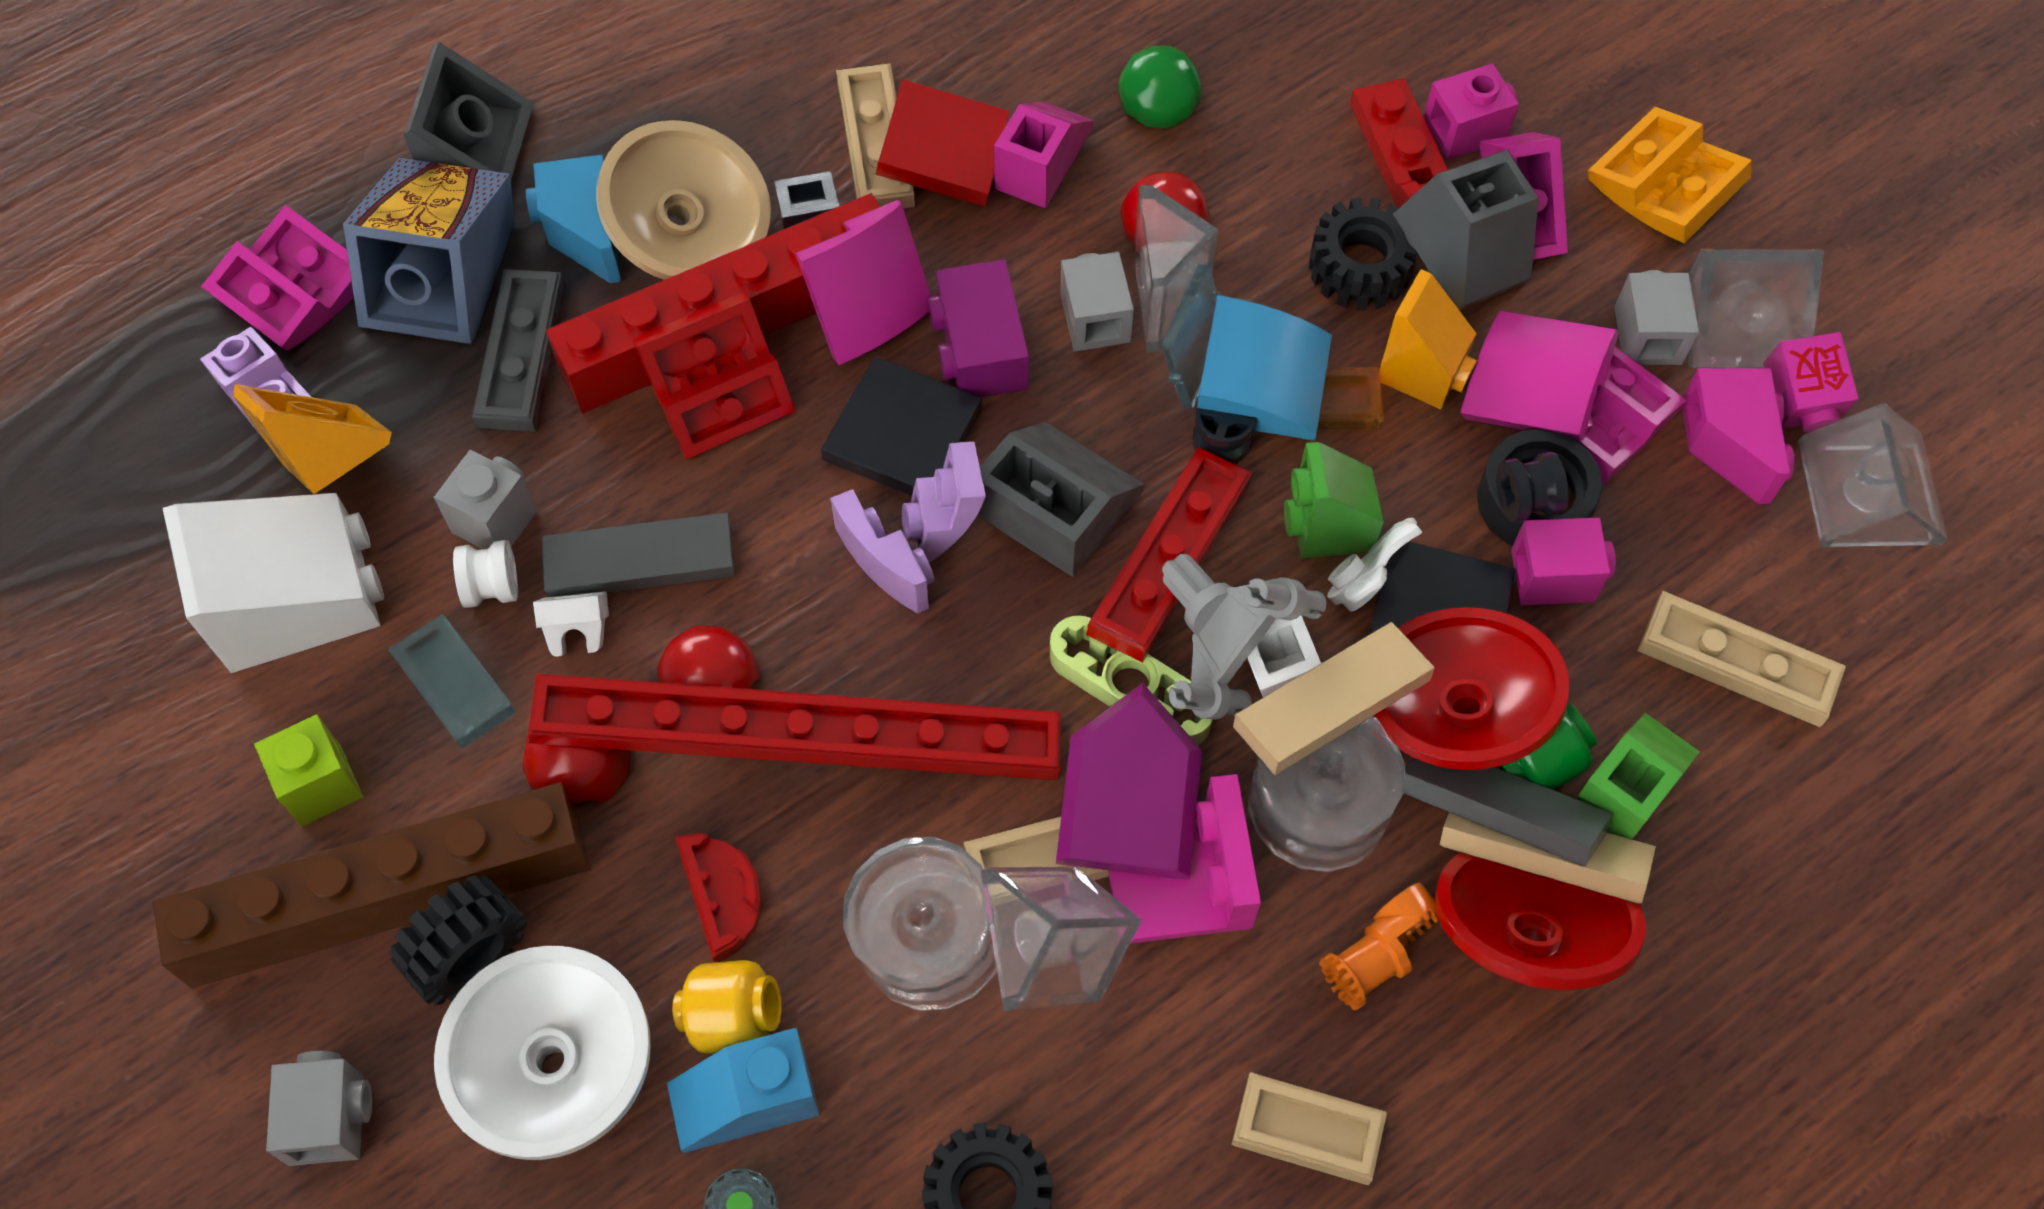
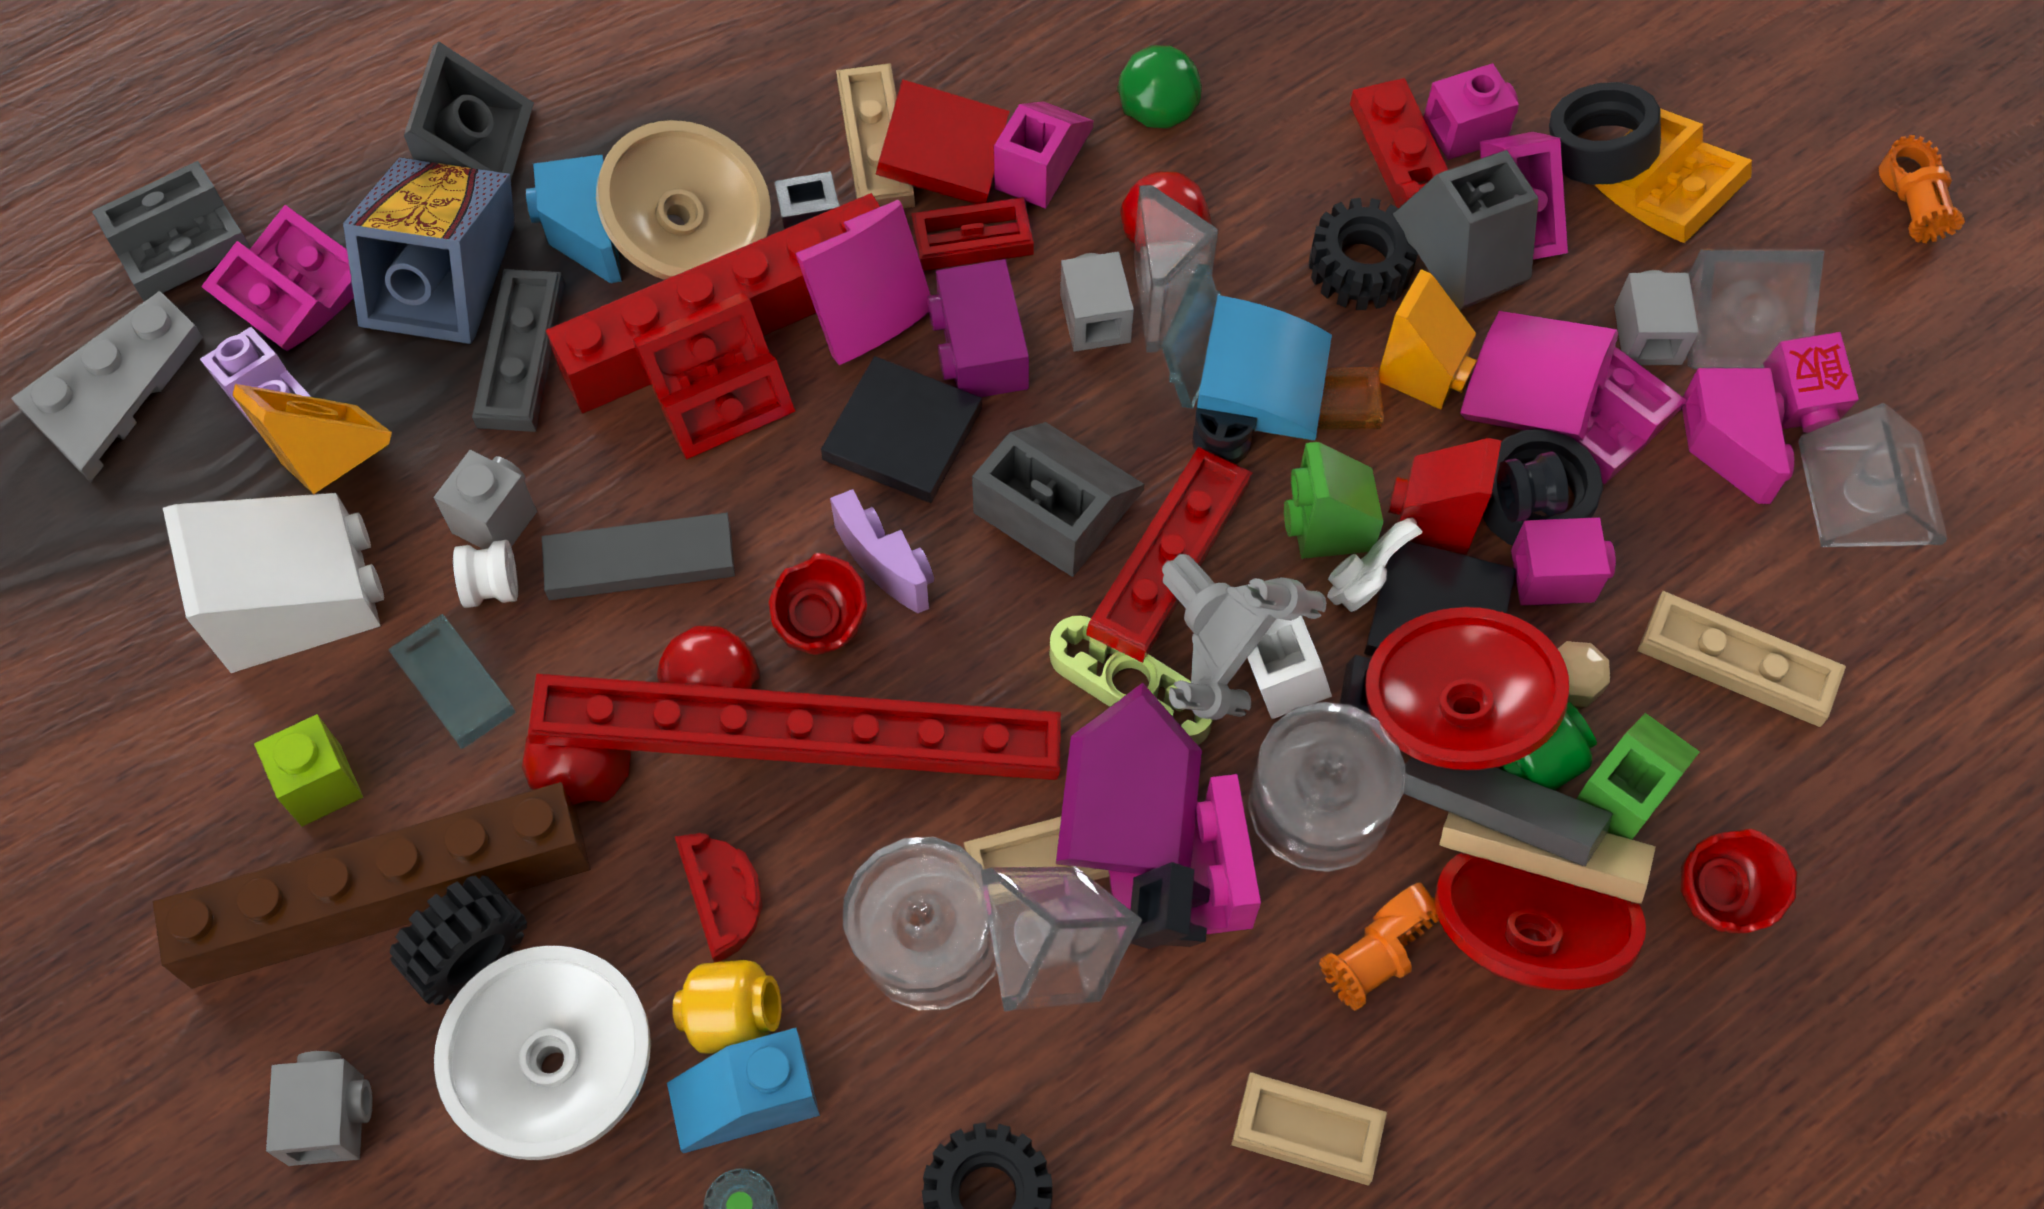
white tile [533,591,609,656] -> none
lavender slope [902,442,986,562] -> none
tan tile [1233,622,1435,775] -> none
none -> light grey wing [11,291,203,482]
none -> dark grey slope [92,161,250,302]
none -> red hair [768,553,867,655]
none -> red tile [911,197,1034,271]
none -> black tile [1127,862,1210,949]
none -> red slope [1388,438,1501,555]
none -> black tyre [1549,82,1661,185]
none -> tan tile [1558,641,1610,707]
none -> red hair [1681,829,1797,933]
none -> orange connector [1879,135,1965,243]

